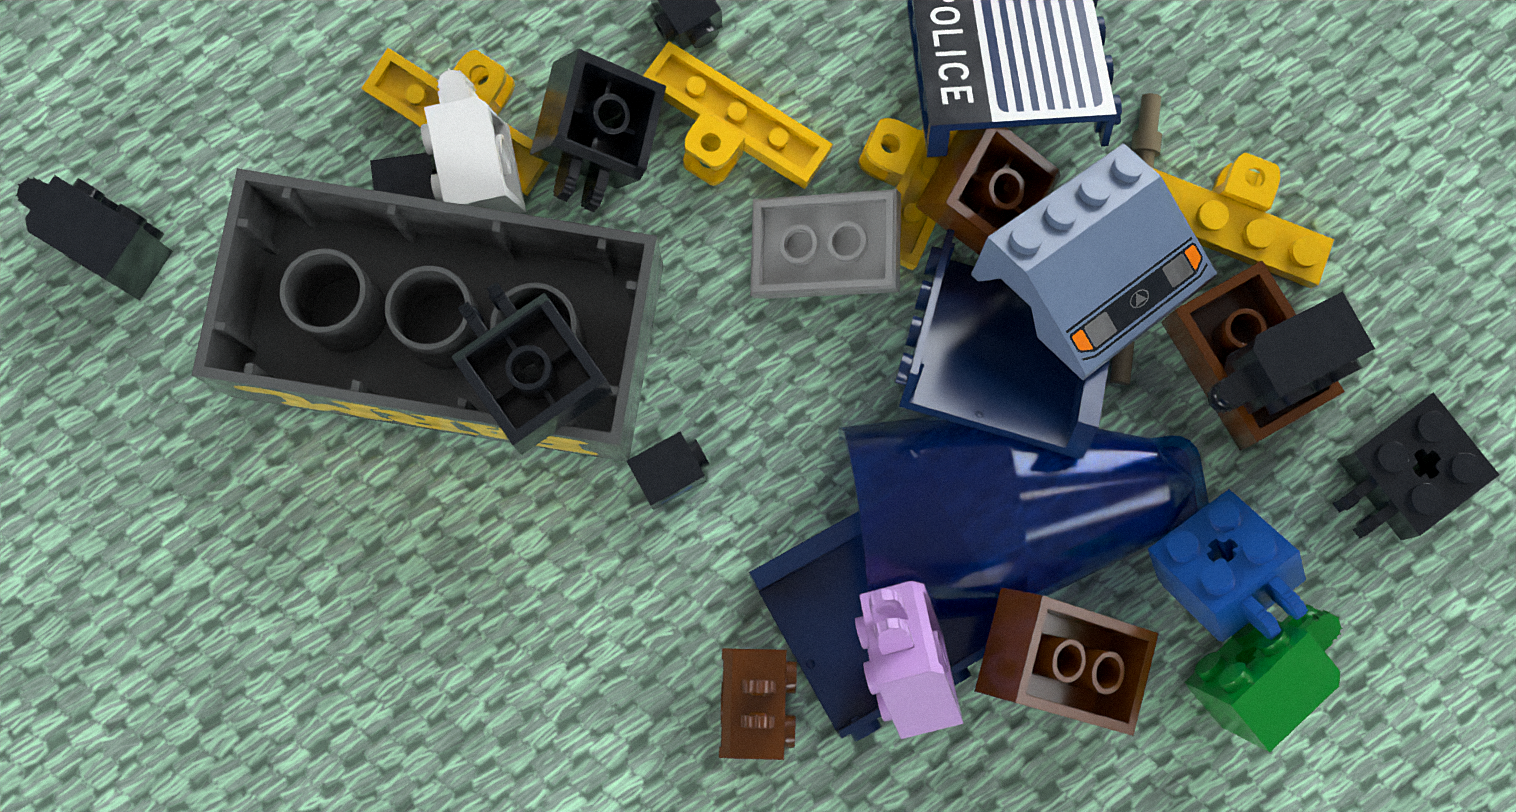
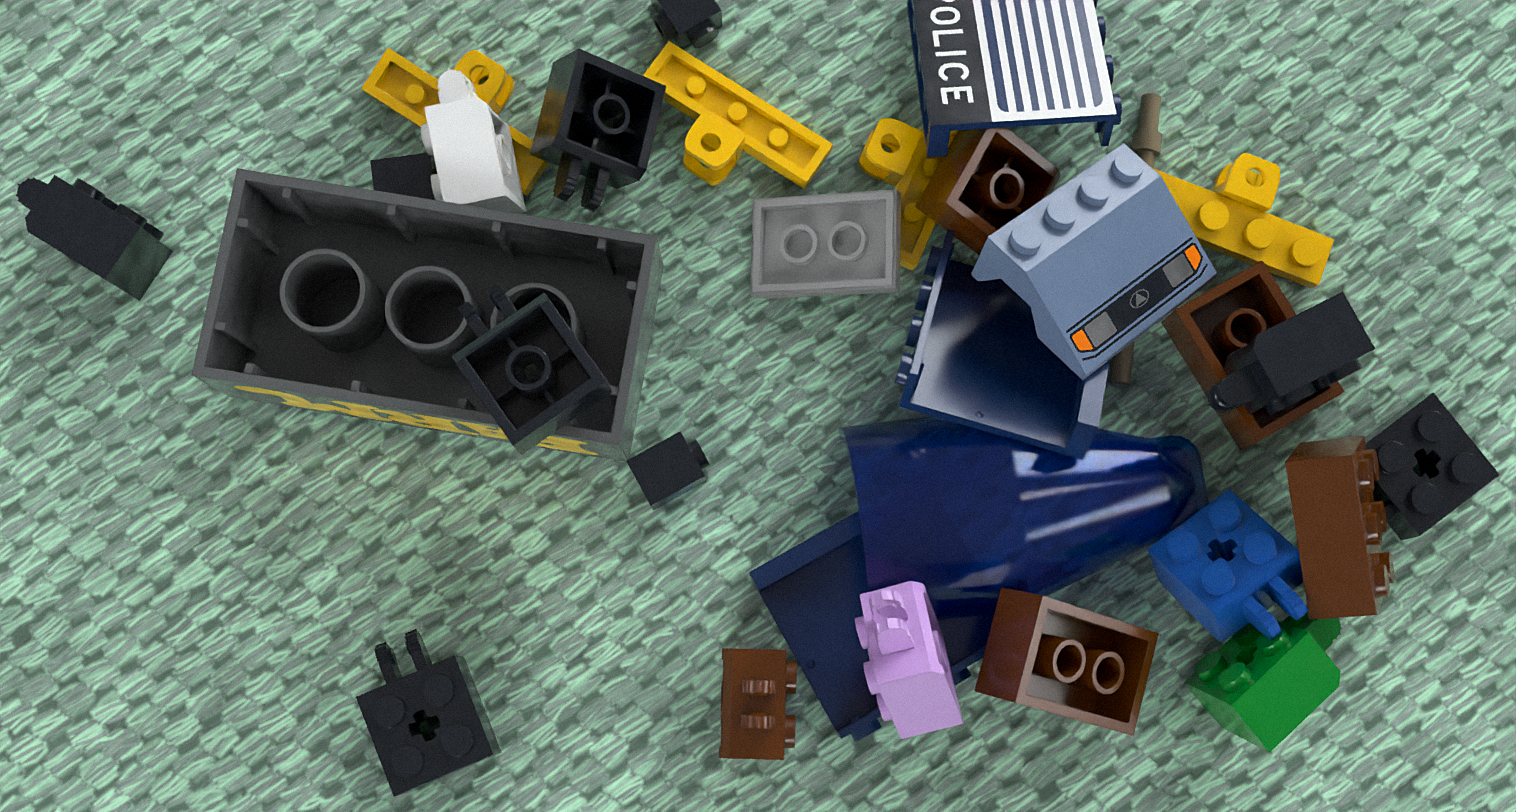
none -> black hinge [356,629,502,797]
none -> reddish brown brick [1285,436,1395,620]

